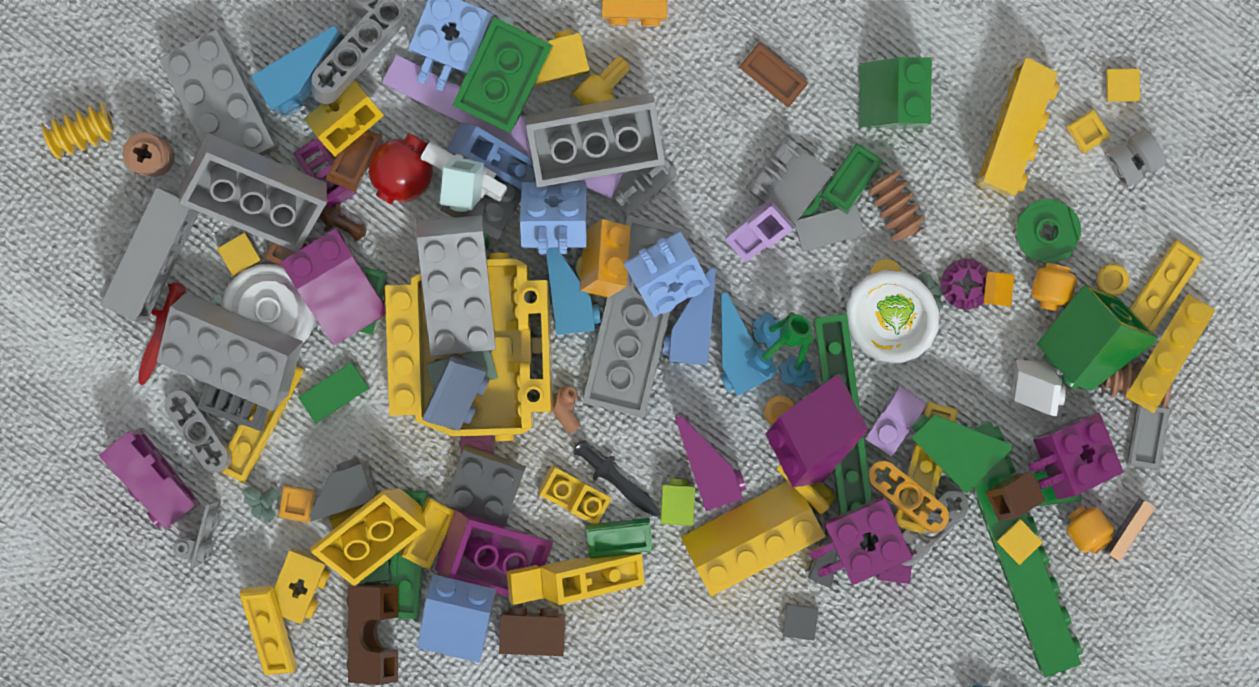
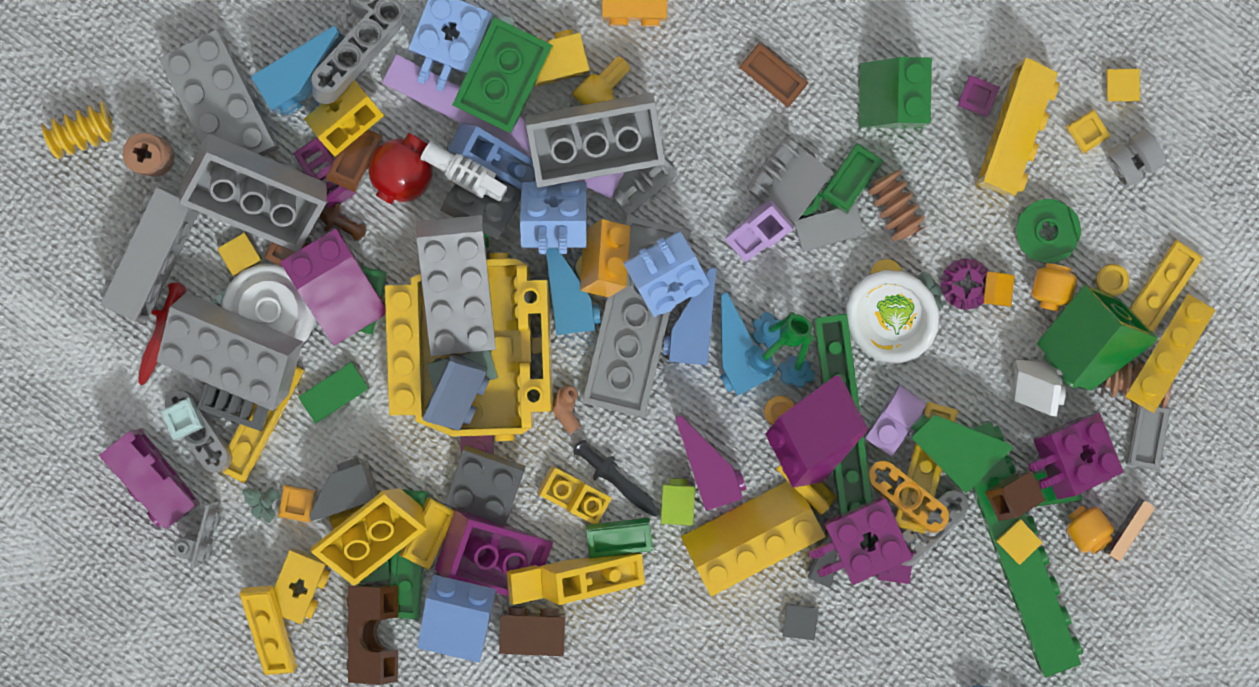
light aqua brick [440,157,484,212] -> none
none -> light aqua tile [161,397,205,441]
none -> magenta plate [957,75,1000,118]

